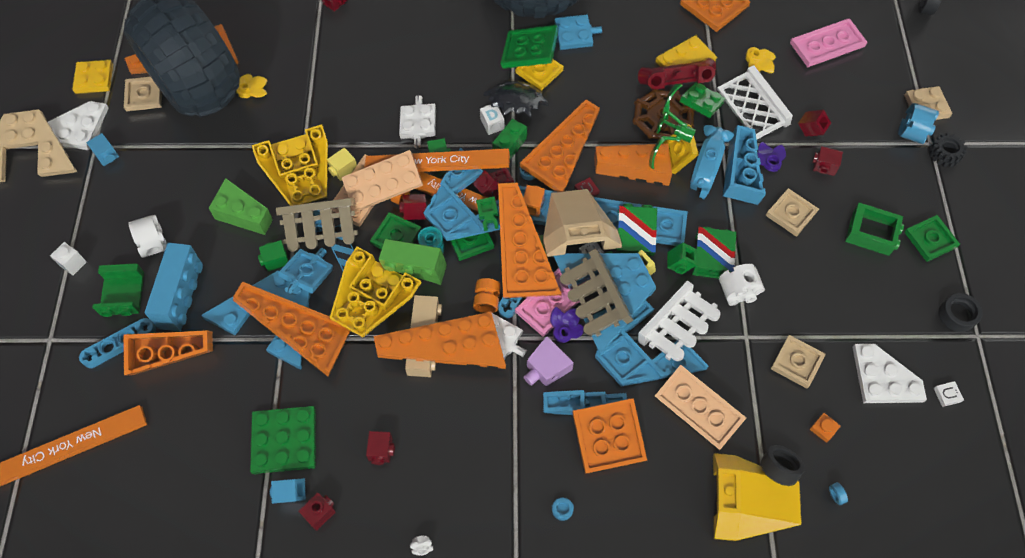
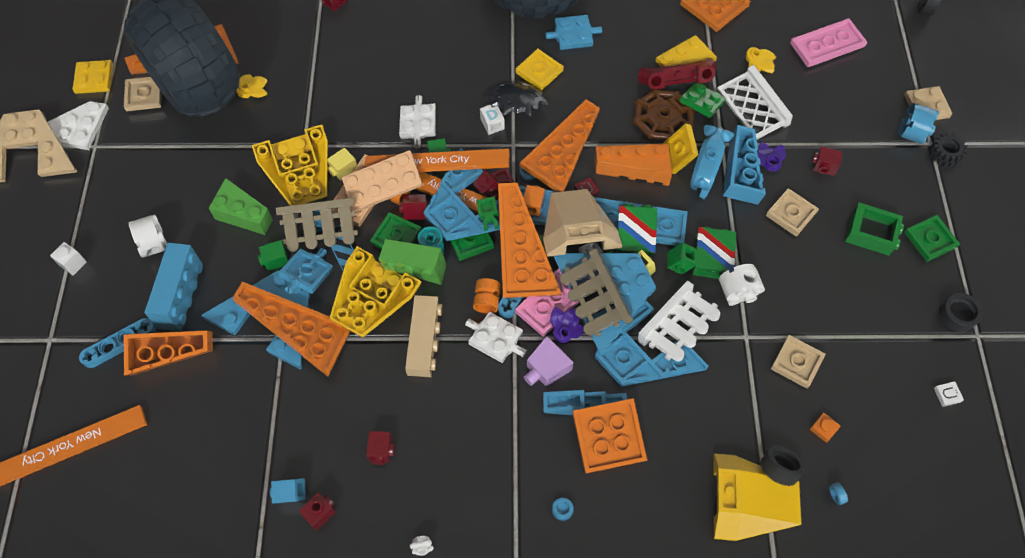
dark azure brick [86,133,119,166] -> none
green panel [93,264,145,317] -> none
green plate [250,406,316,474] -> none
orange wing [374,312,506,369] -> none
green brick [492,119,527,161] -> none
green plate [501,25,558,68] -> none
green plant [649,84,696,169] -> none
light nougat plate [655,365,746,450] -> none
dark red brick [798,110,831,136] -> none
white plate [852,344,927,403] -> none

